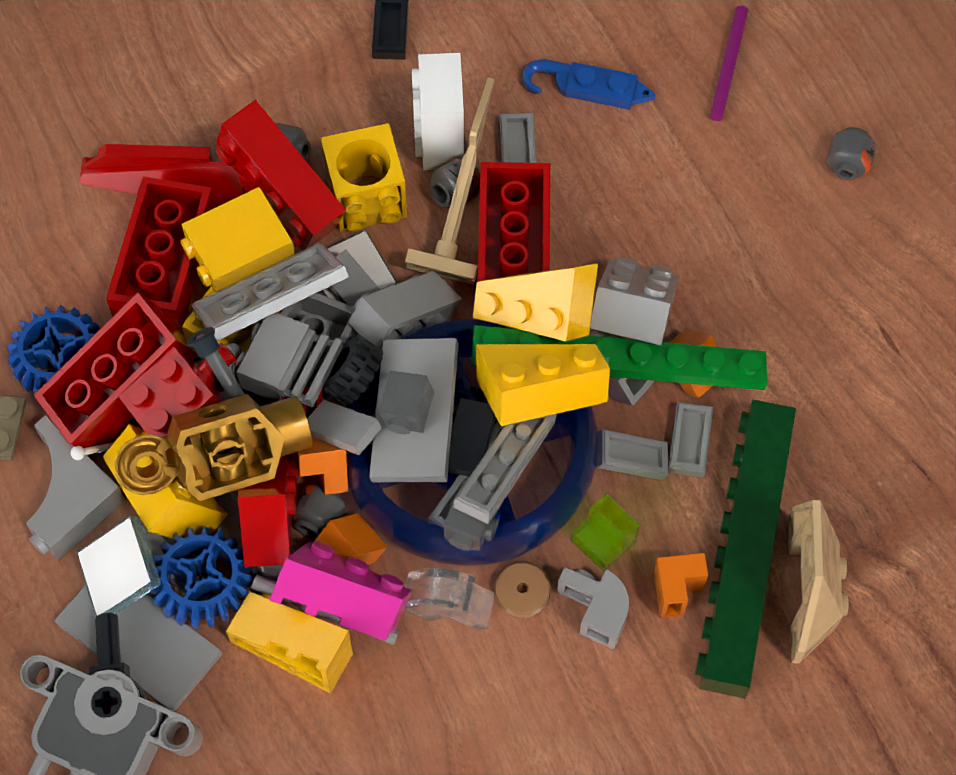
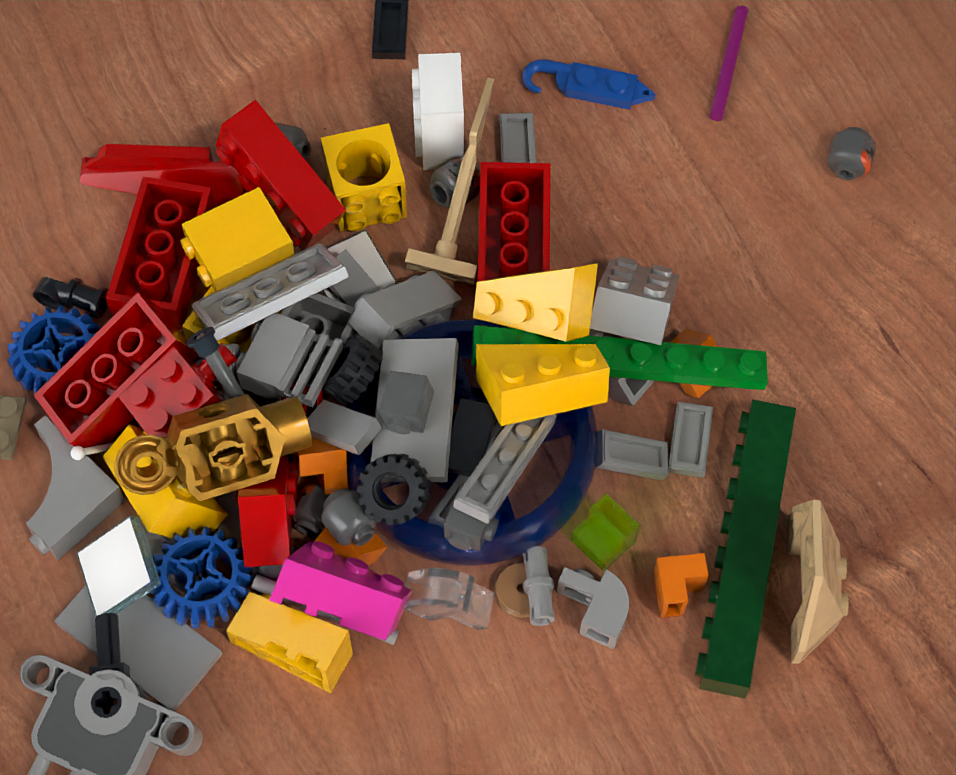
none -> black connector [33,277,108,319]
none -> dark grey head [321,489,378,546]
none -> black tyre [357,453,431,525]
none -> light grey pin [523,546,555,626]

